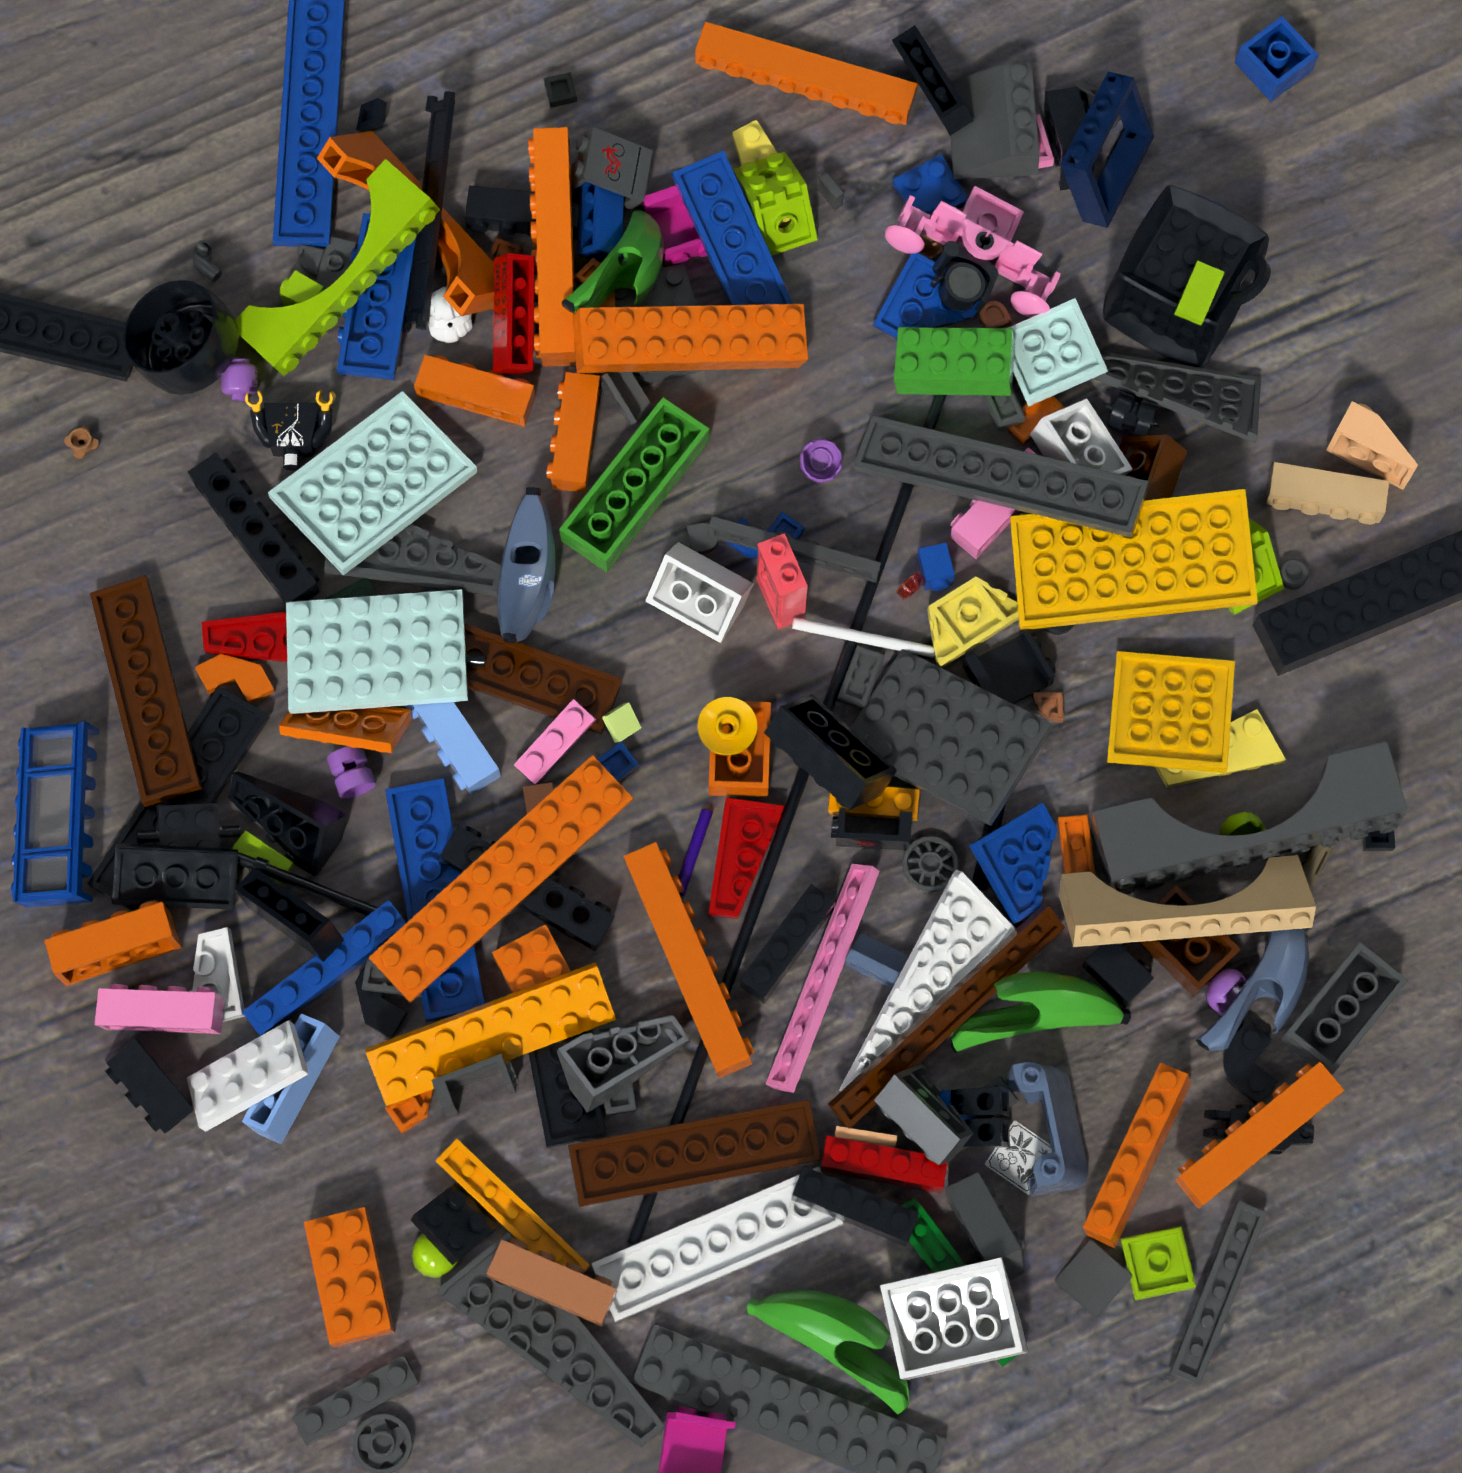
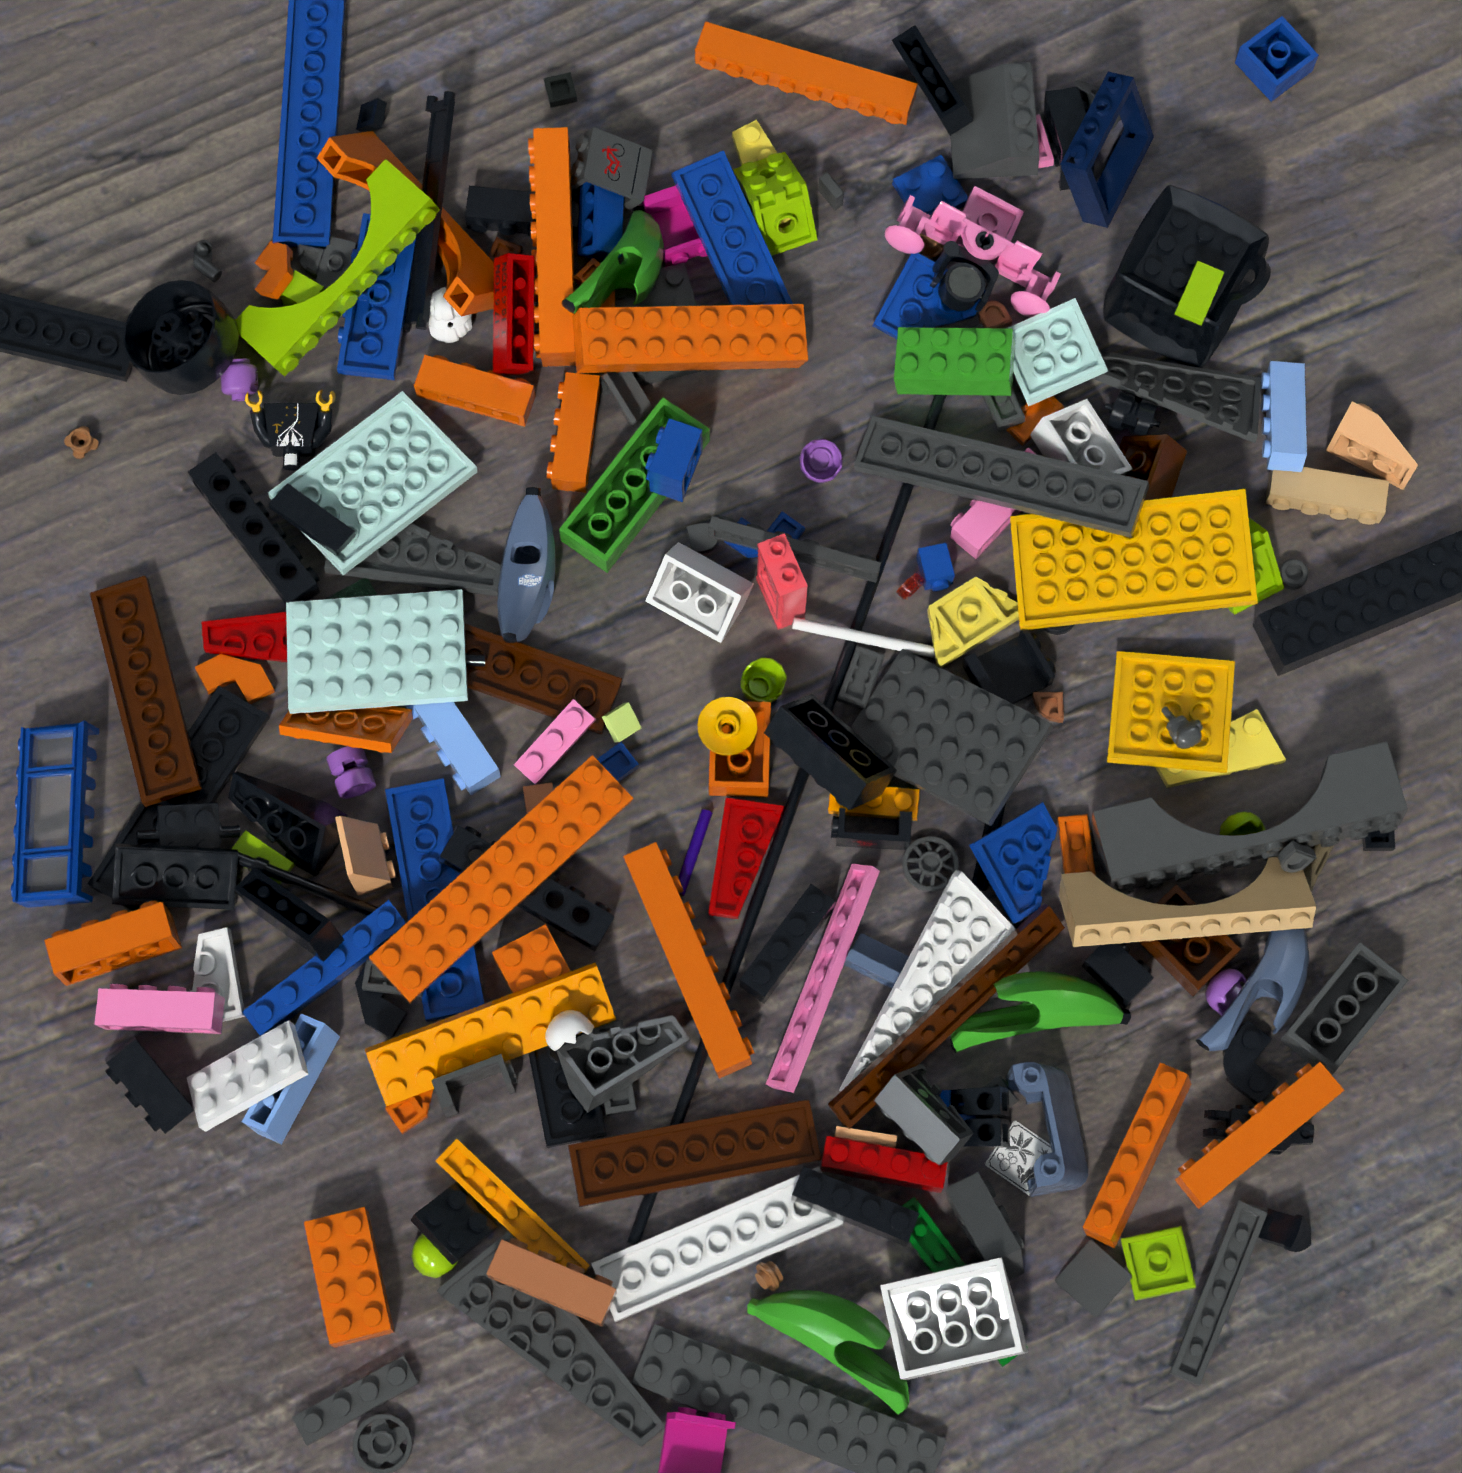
none -> orange tile [255,241,293,300]
none -> black tile [269,483,356,556]
none -> light nougat slope [335,816,396,896]
none -> white hair [545,1010,594,1051]
none -> blue brick [645,418,703,502]
none -> lime hair [740,657,787,703]
none -> medium nougat plate [755,1261,783,1291]
none -> dark grey piece [1161,706,1203,749]
none -> black tile [1258,1209,1311,1252]
none -> light blue brick [1261,361,1307,472]
none -> dark grey tile [1278,841,1317,873]

